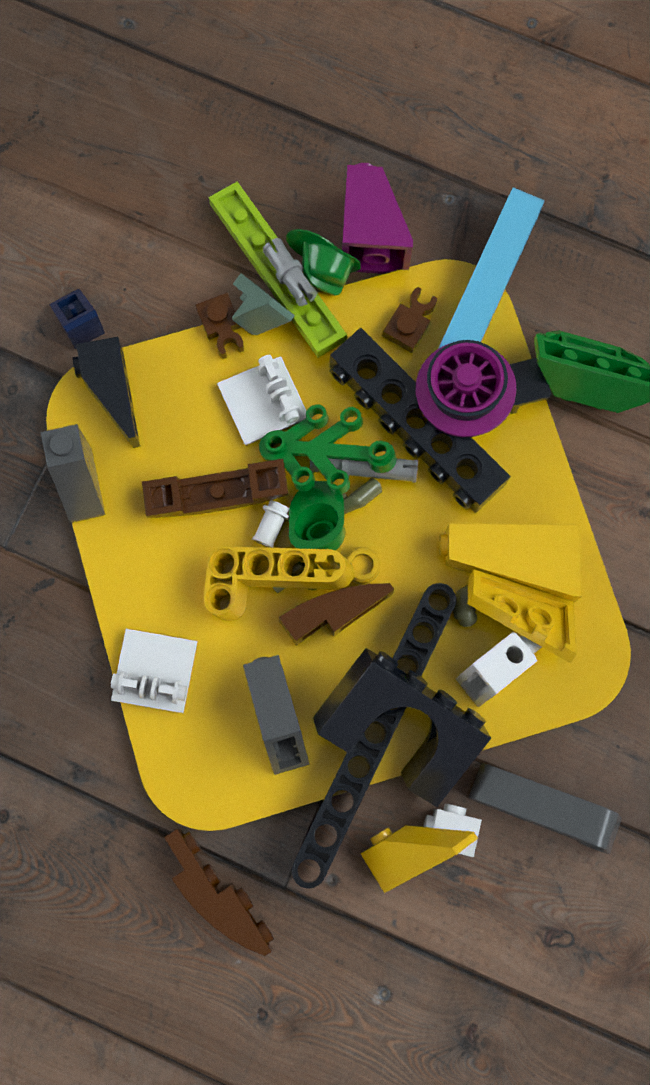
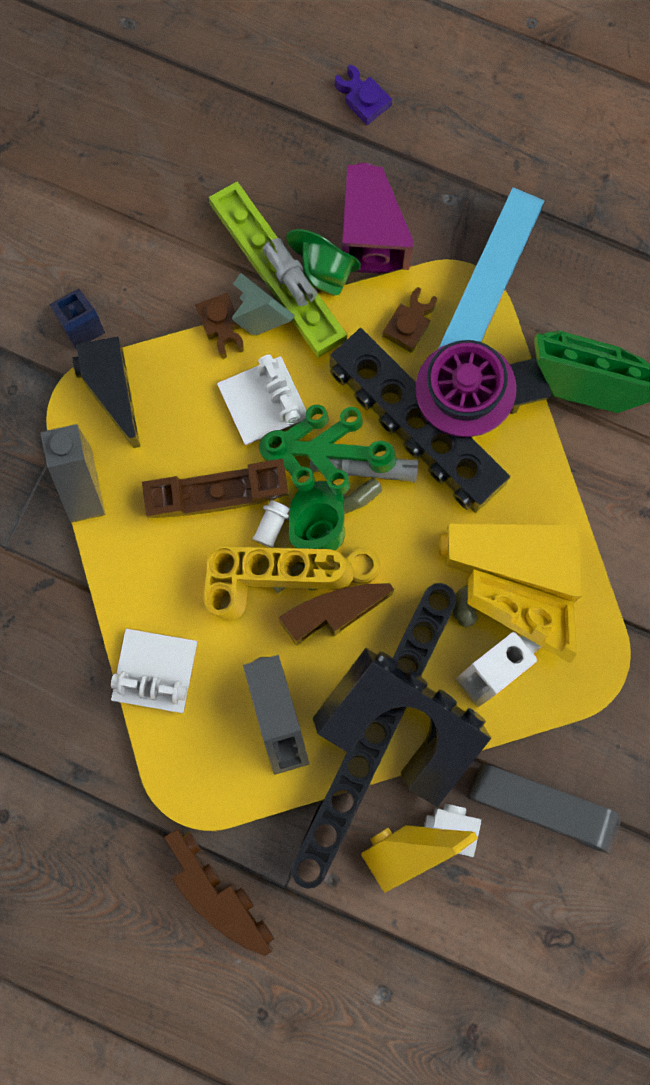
none -> dark purple plate [335,64,392,125]

